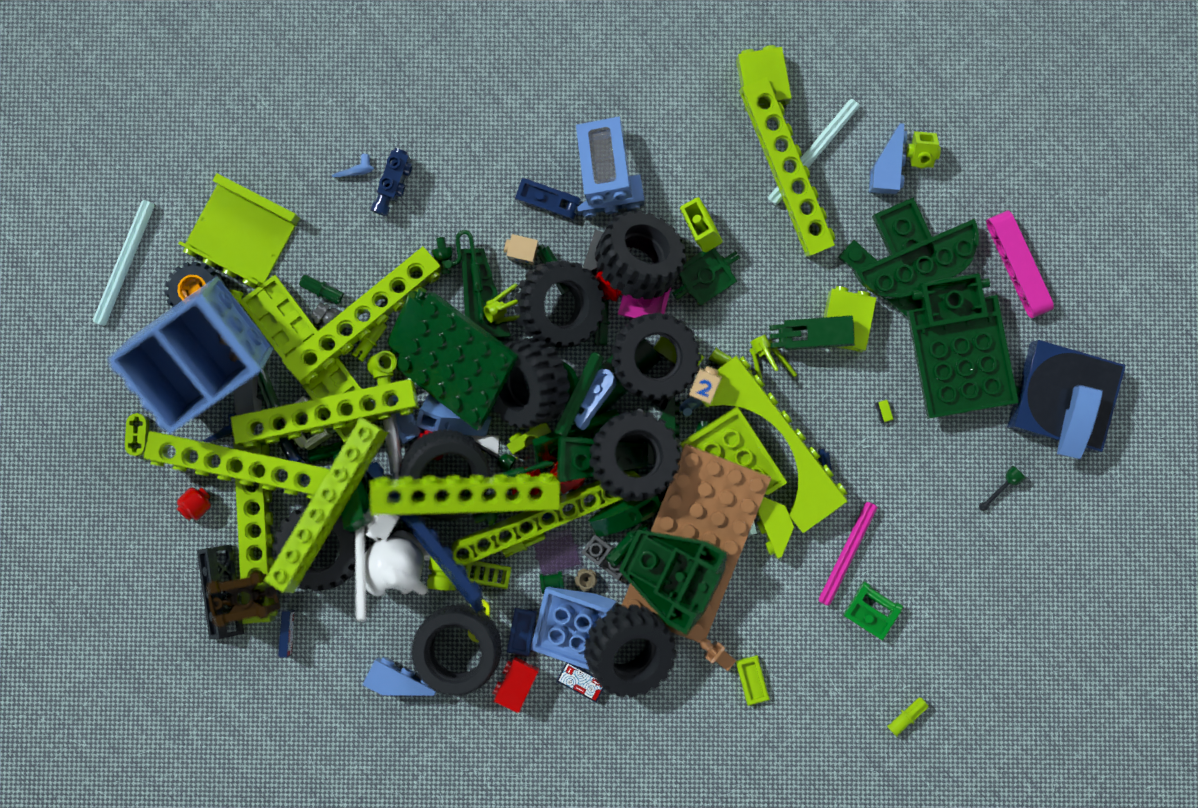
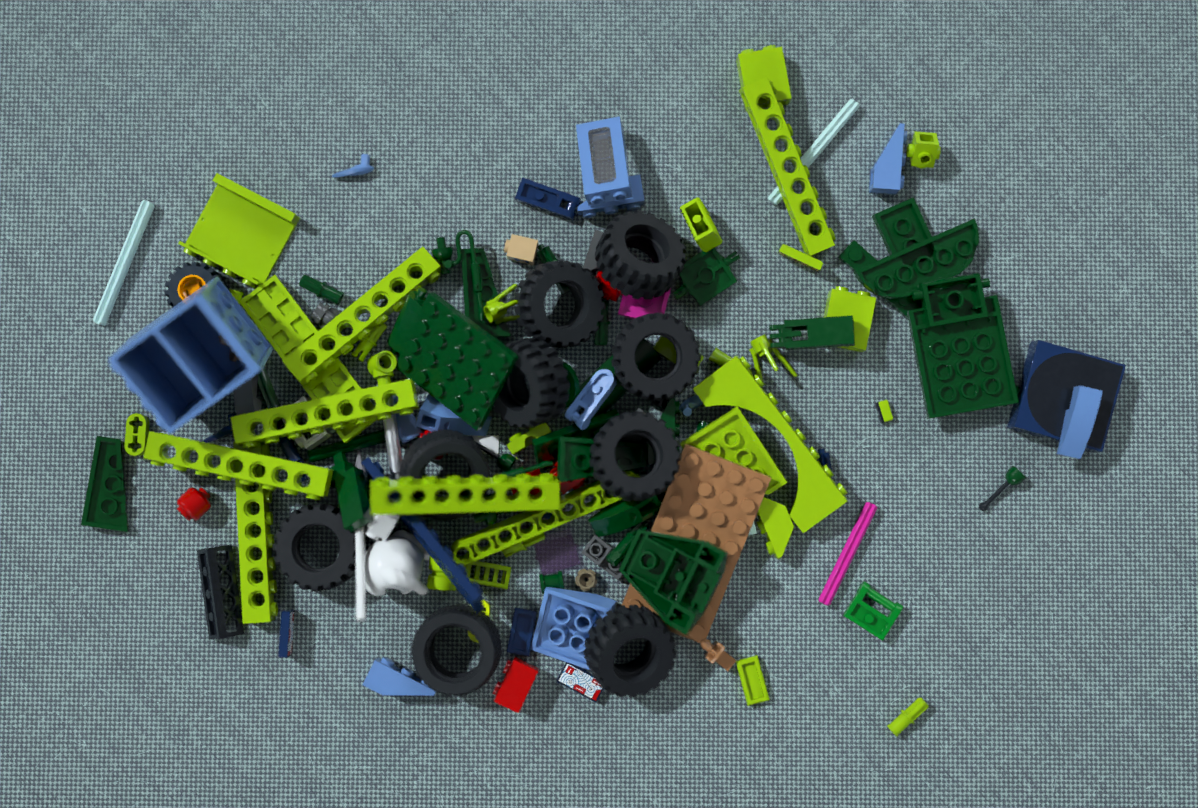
dark brown piece [206,572,281,628] -> none
lime brick [265,418,388,593] -> none
dark blue brick [370,148,413,217] -> none
dark green axle [554,352,604,437] -> none
tan brick [689,366,722,404] -> none
dark pink beam [986,210,1054,319] -> none
none -> dark green wing [81,436,129,532]
none -> lime tile [778,244,823,272]

